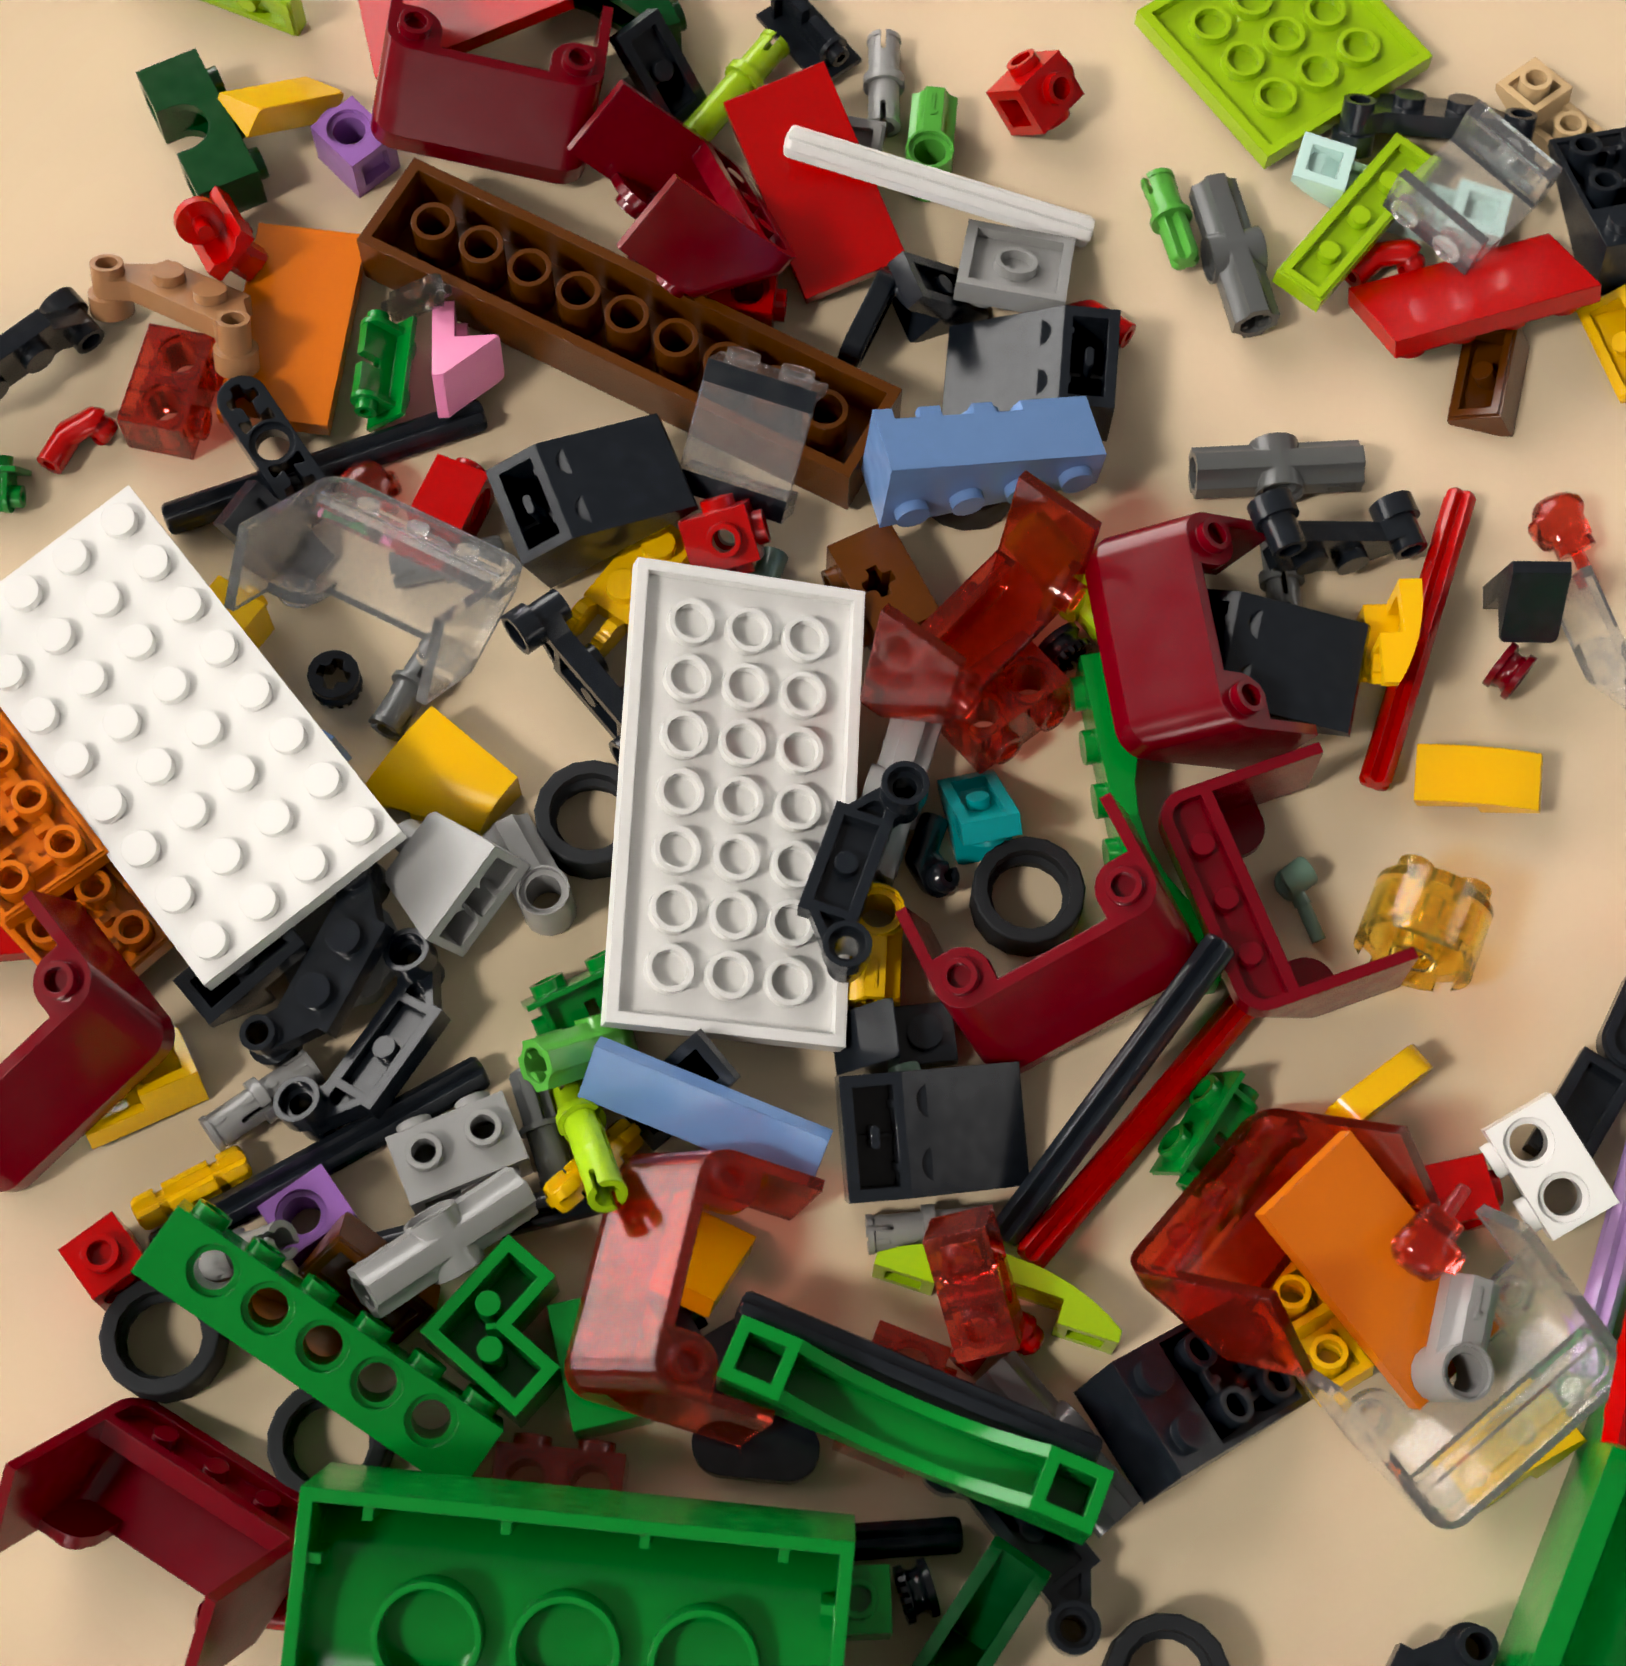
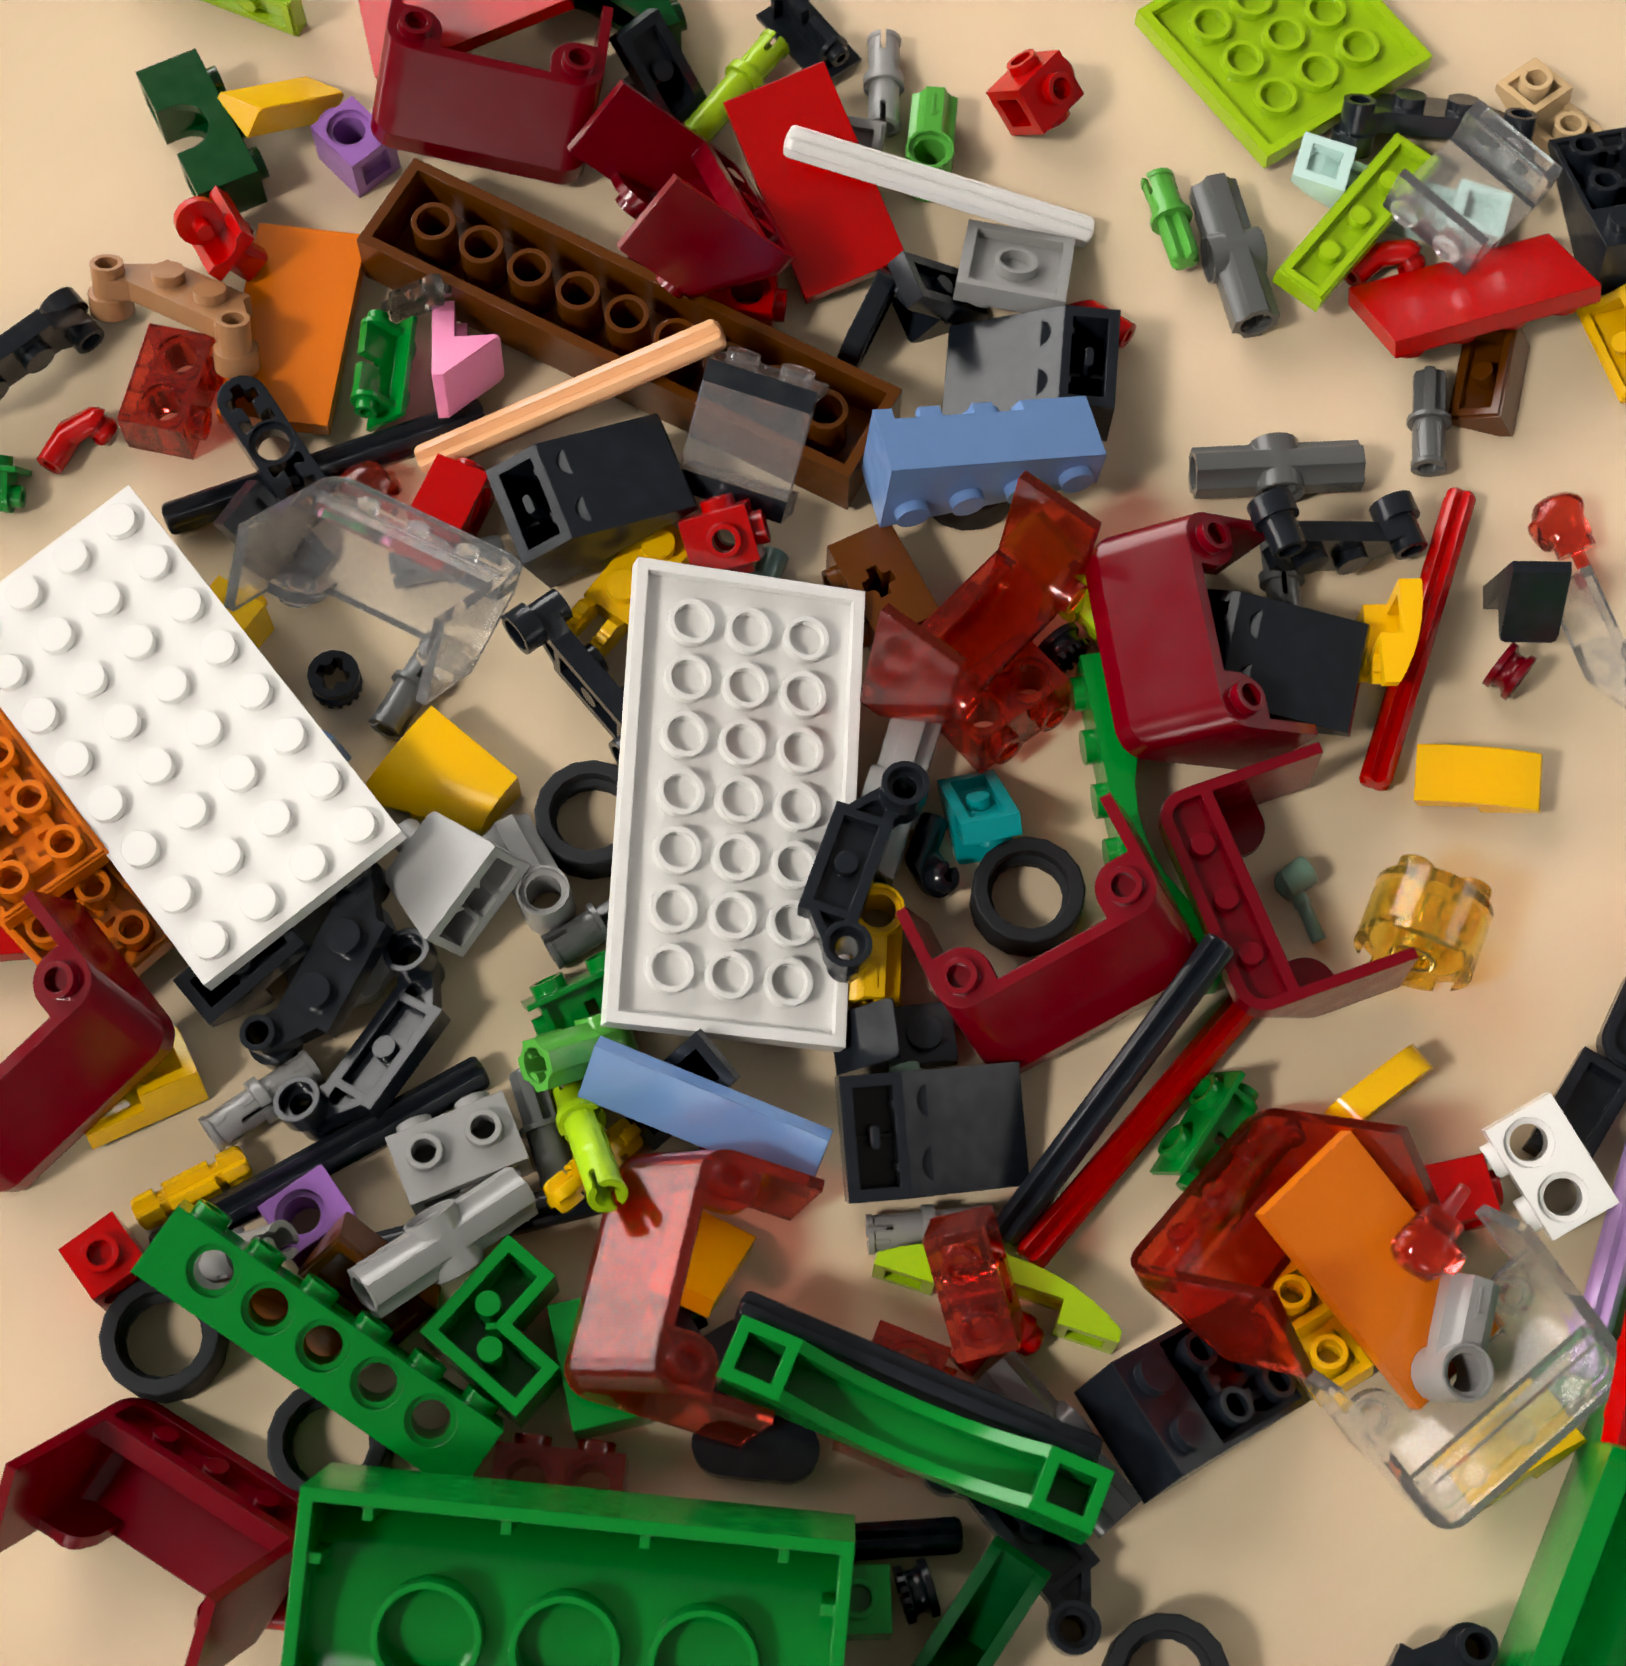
none -> light nougat axle [414,319,727,474]
none -> dark grey axle [540,900,609,970]
none -> dark grey axle [1407,366,1452,477]

